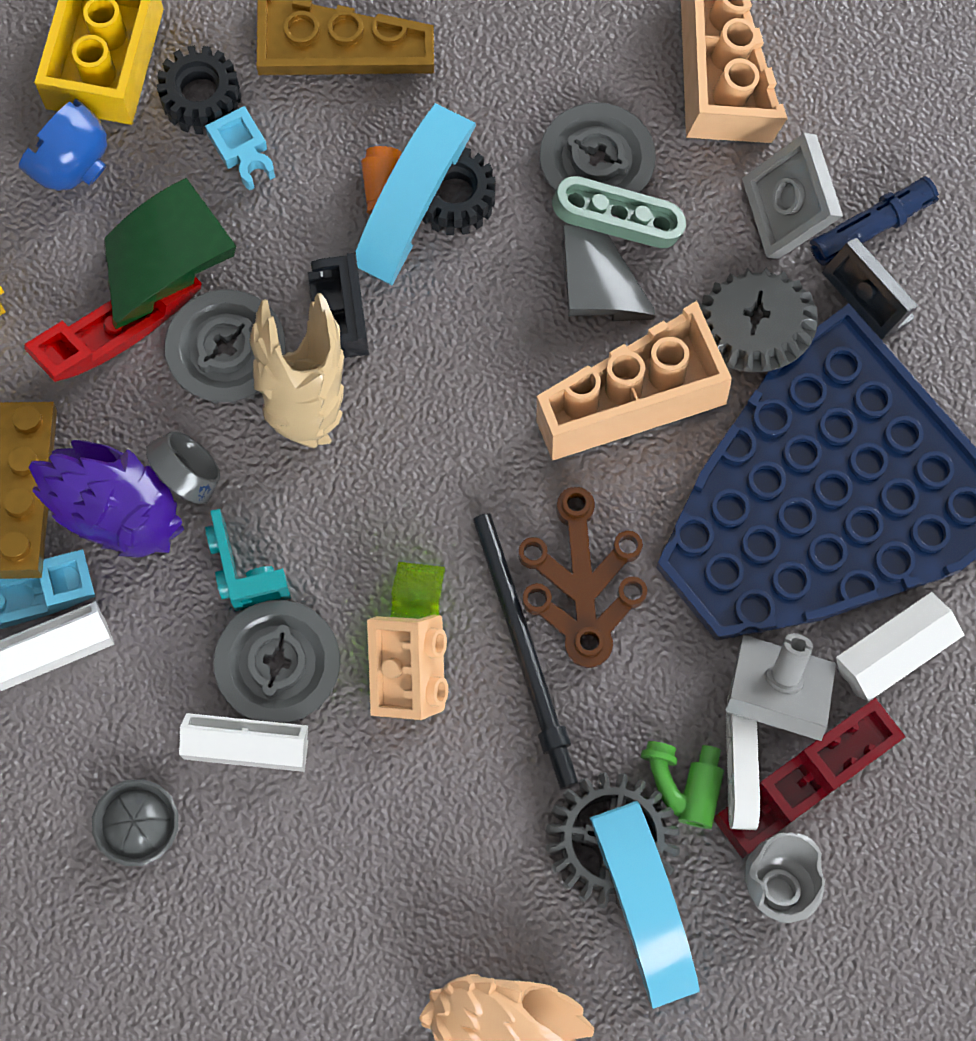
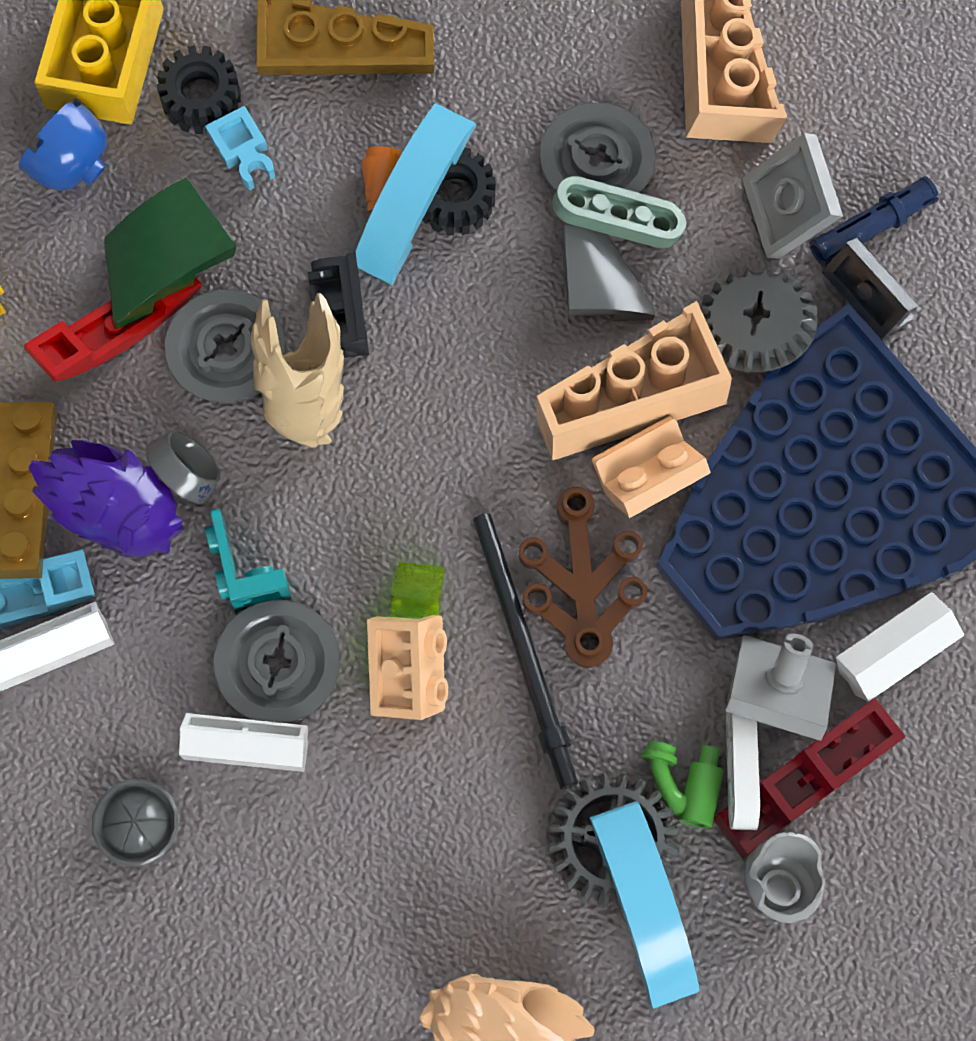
none -> light nougat bracket [592,416,711,518]

